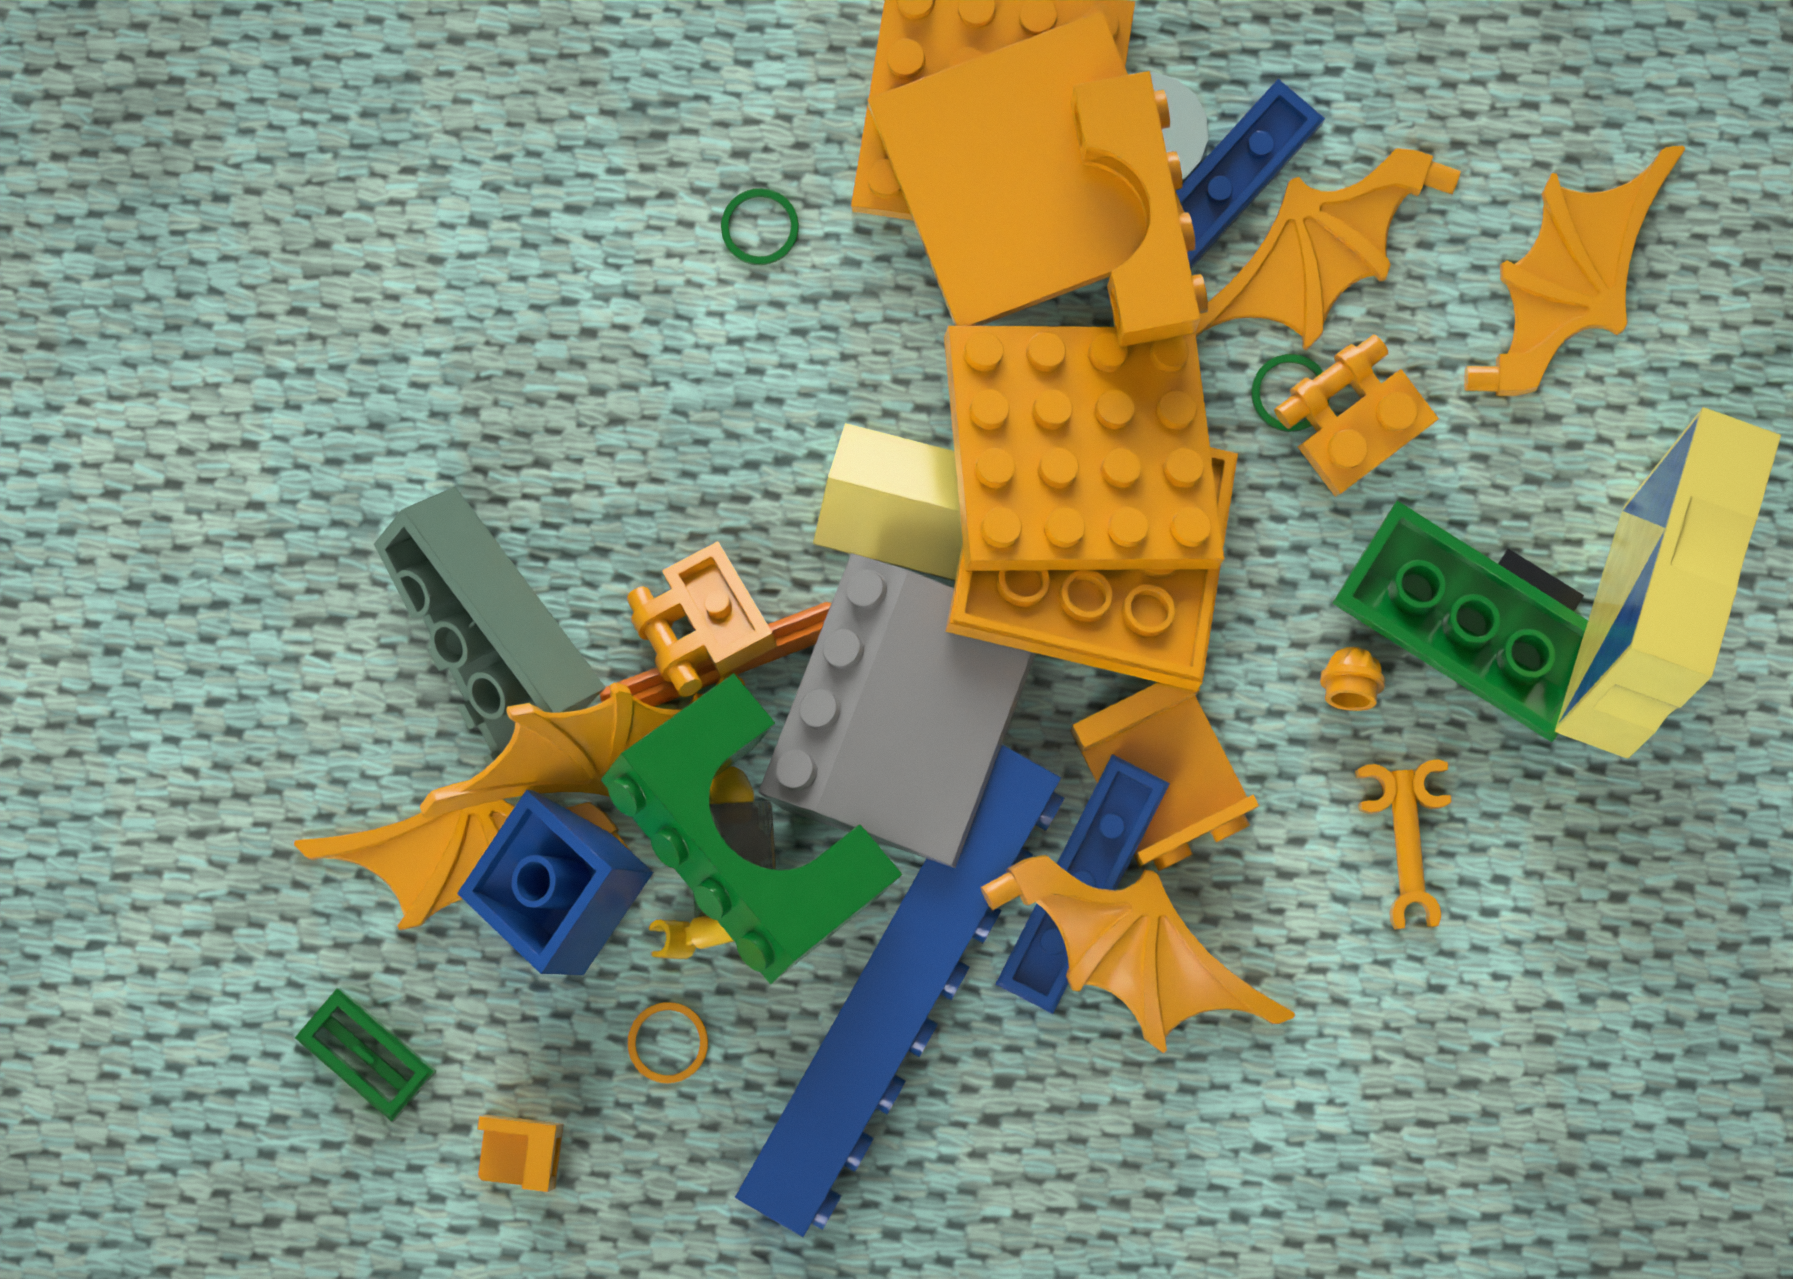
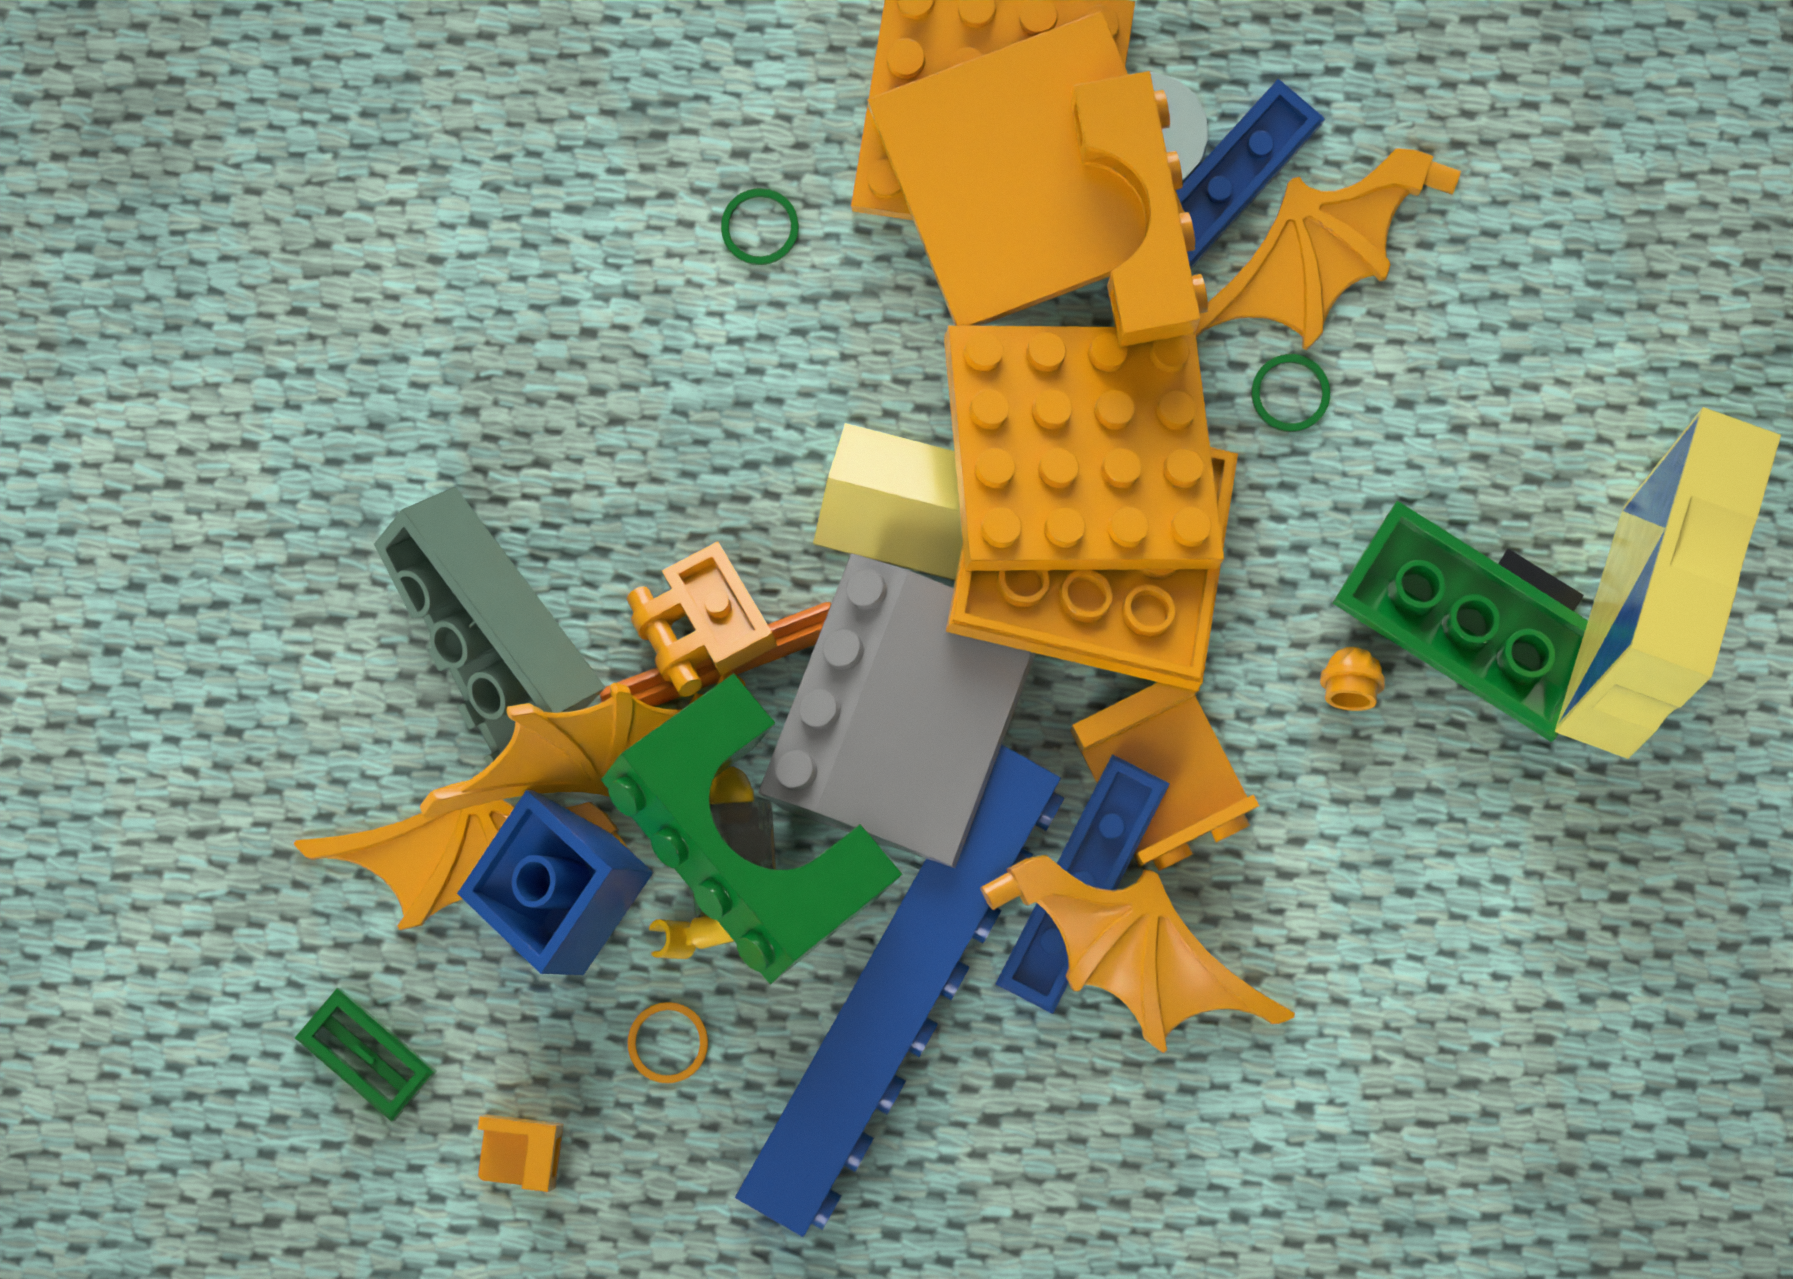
light orange plate [1274,334,1439,497] -> none
light orange bar [1355,759,1452,930] -> none
light orange animal [1464,145,1685,396] -> none

